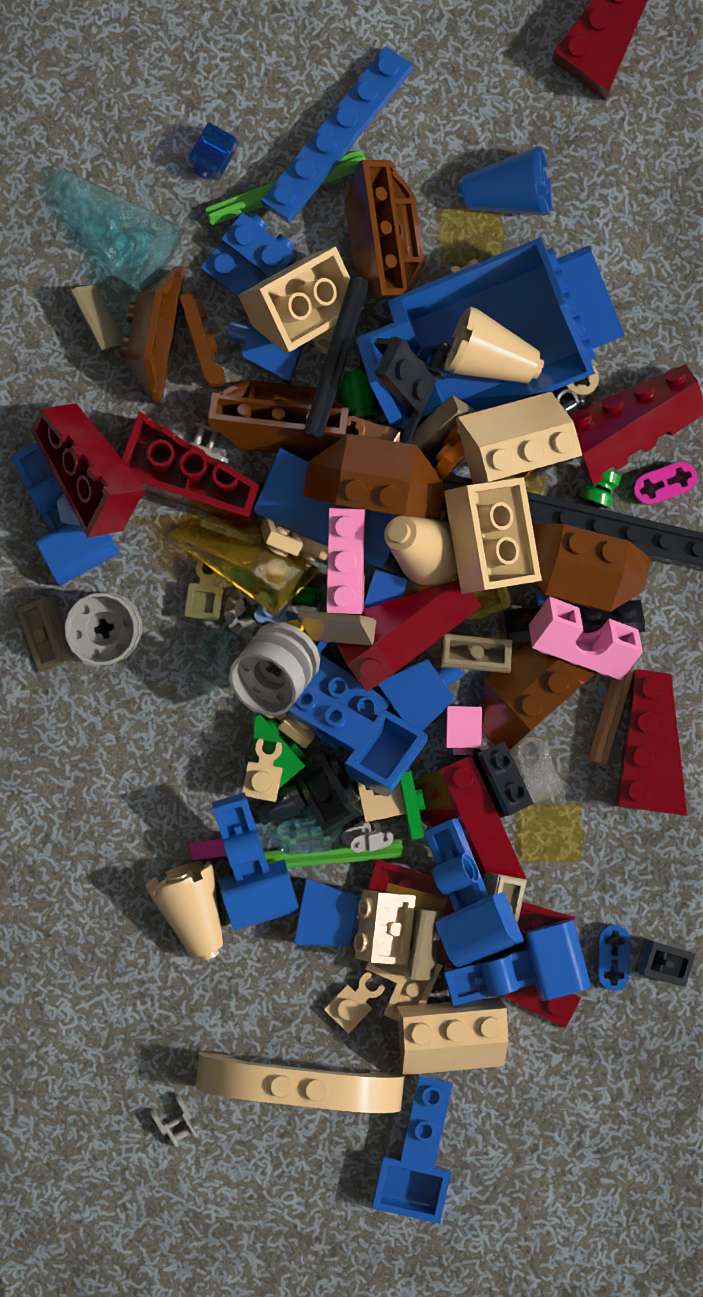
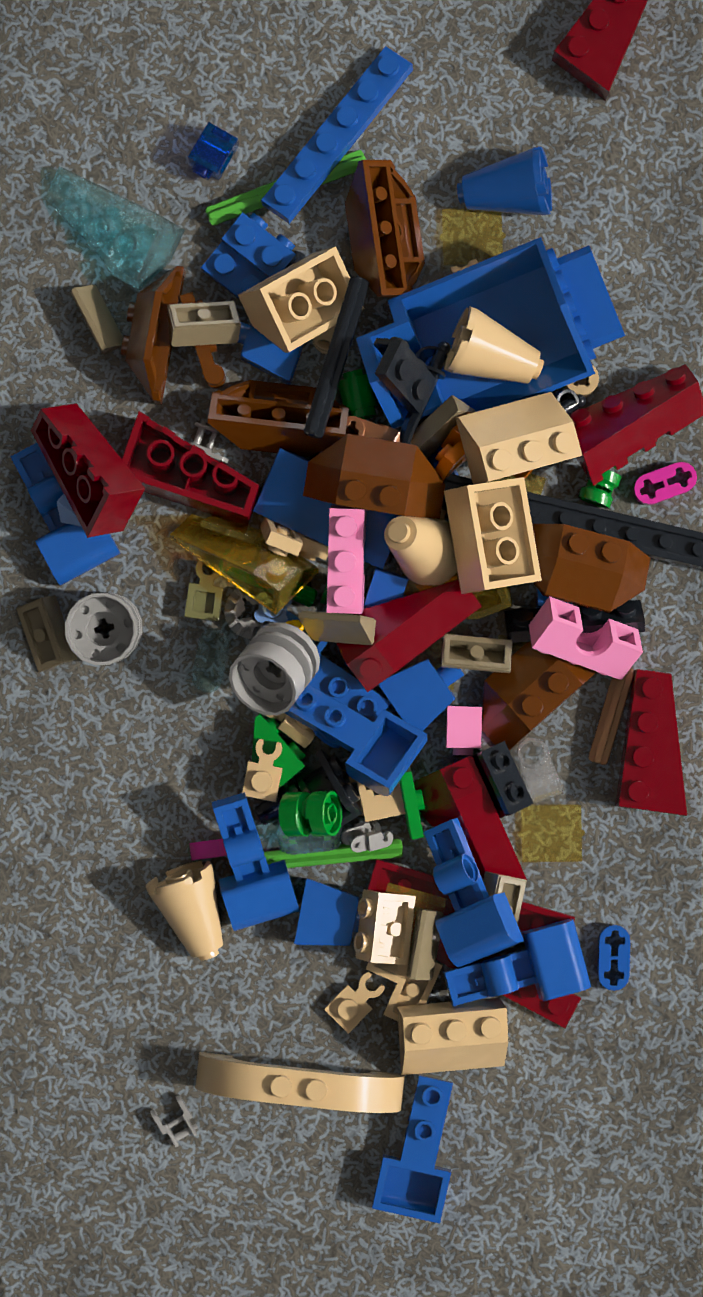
black slope [634,938,696,987] -> none
none -> dark tan slope [167,301,241,347]
none -> green wheel [279,791,342,837]

